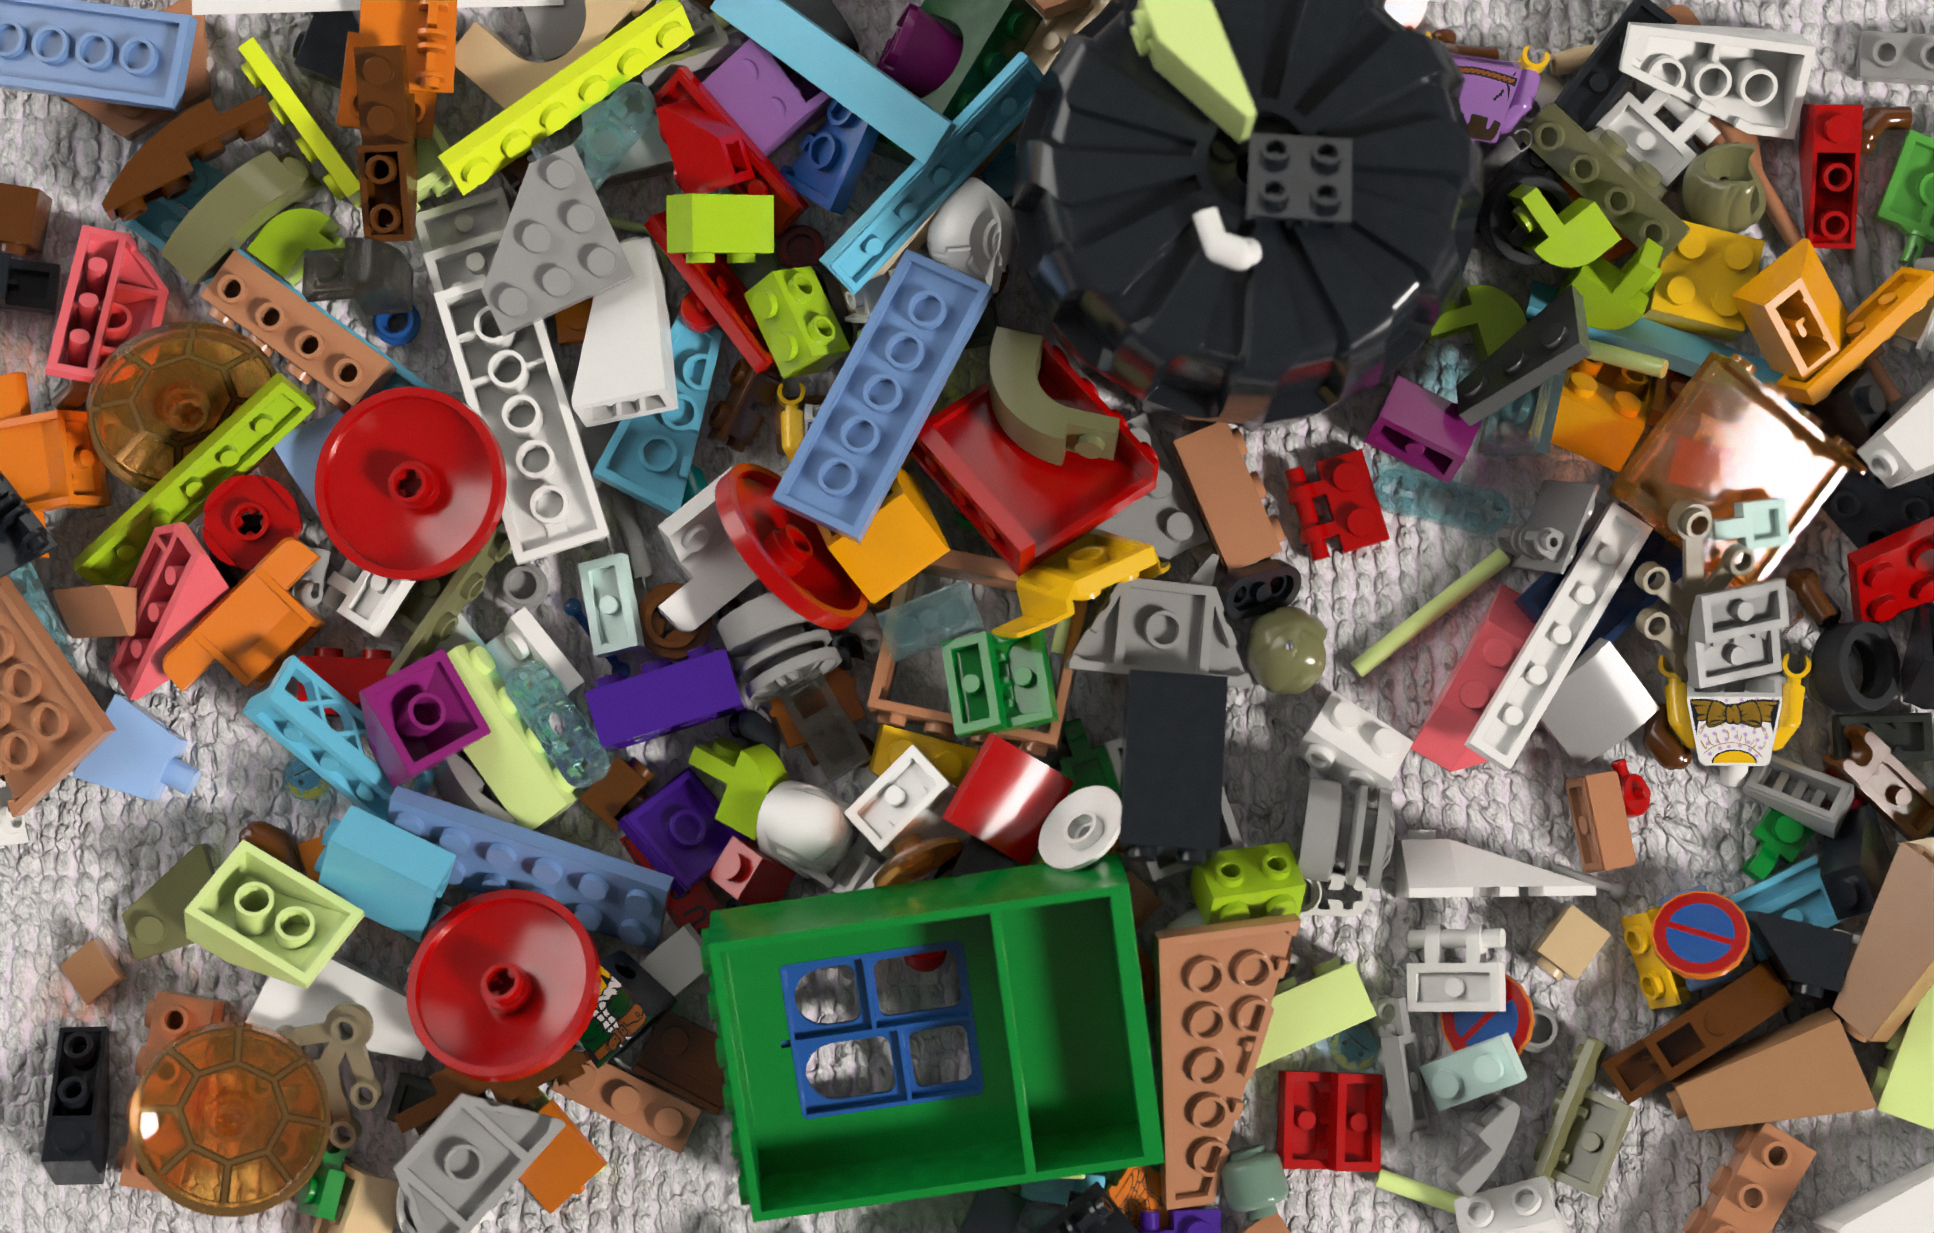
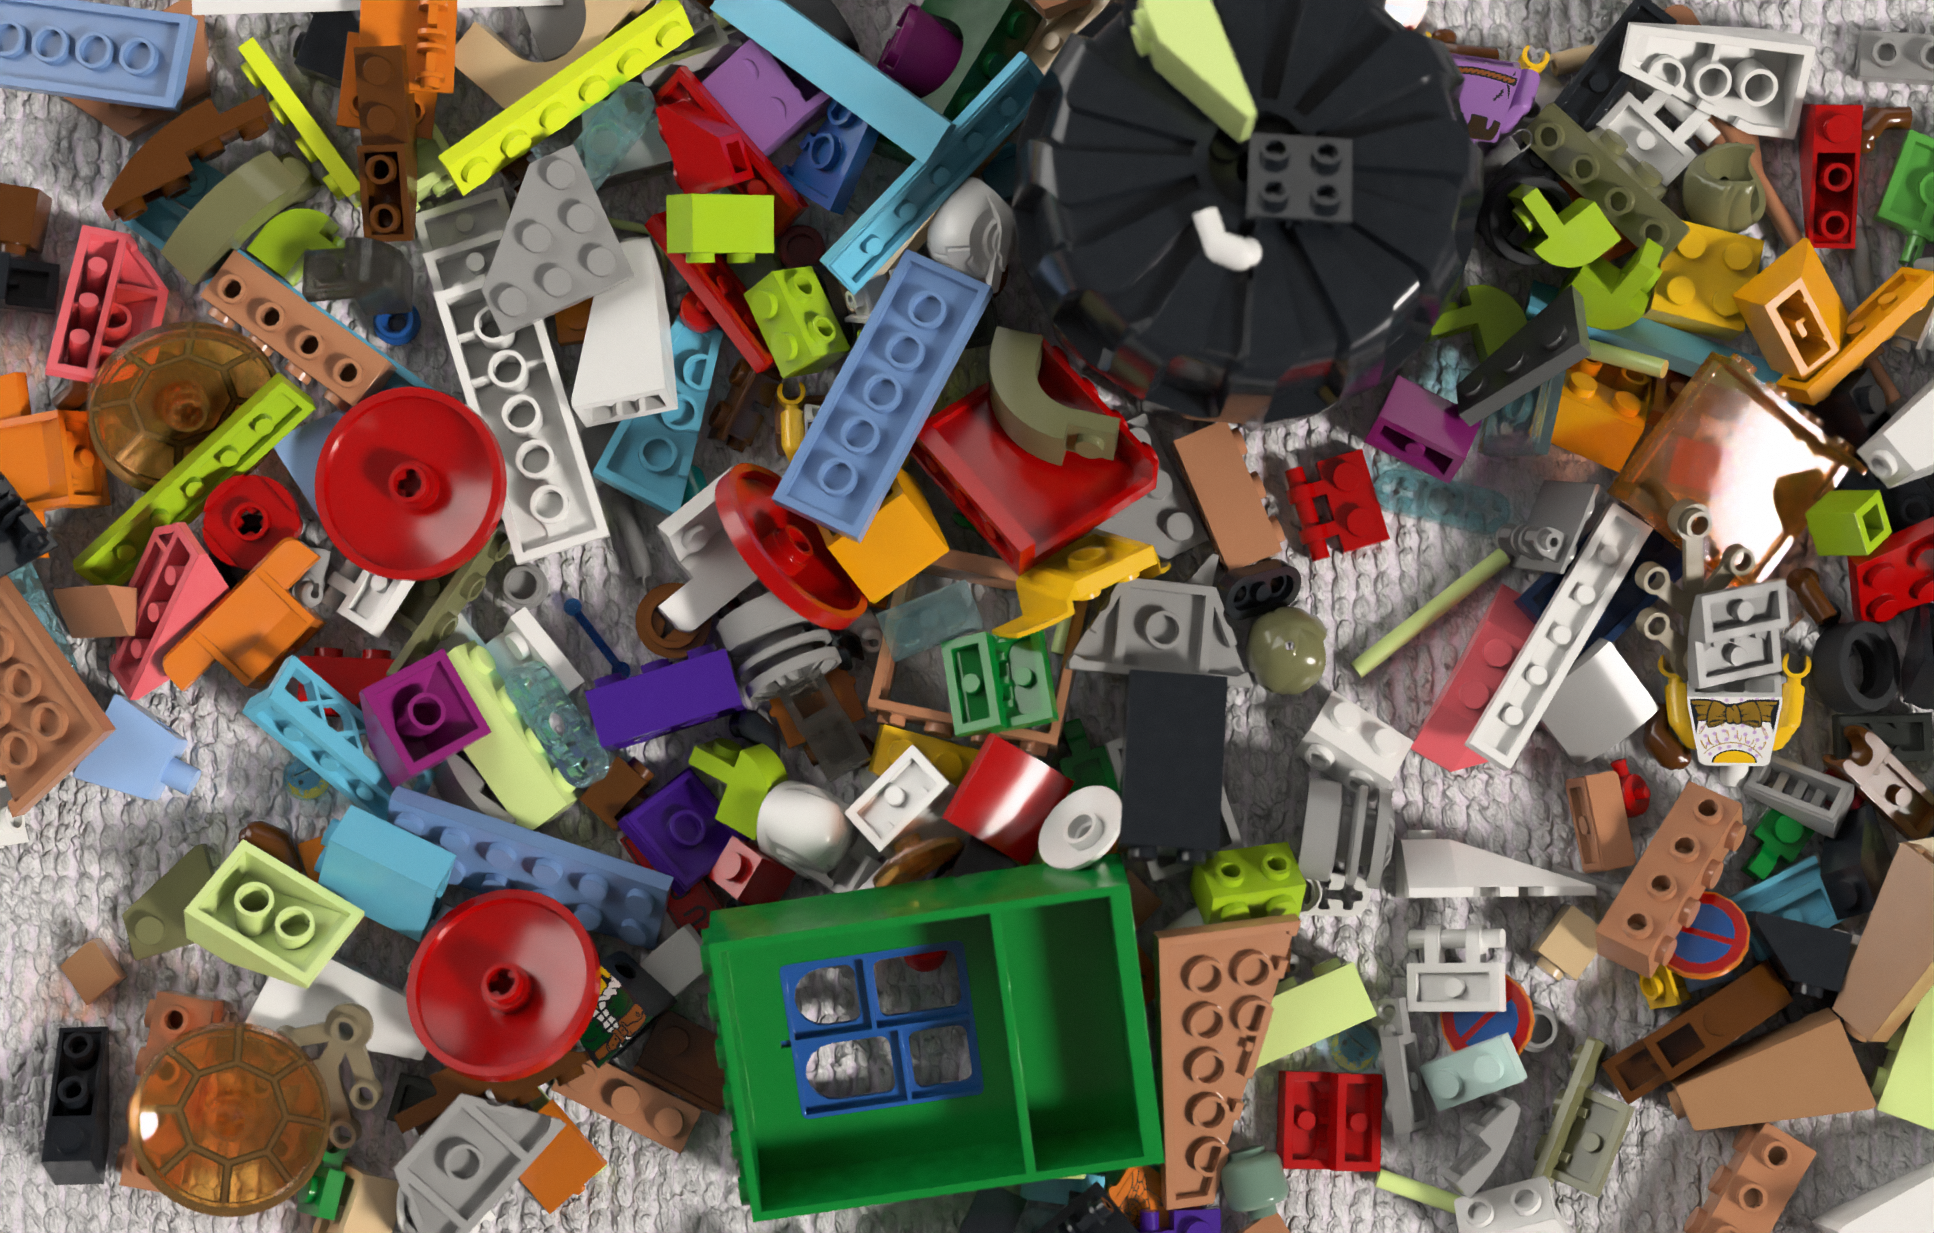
light aqua plate [578,553,645,658] -> none
light aqua plate [1703,497,1790,550] -> none
none -> nougat brick [1595,781,1747,979]
none -> lime brick [1805,490,1892,556]

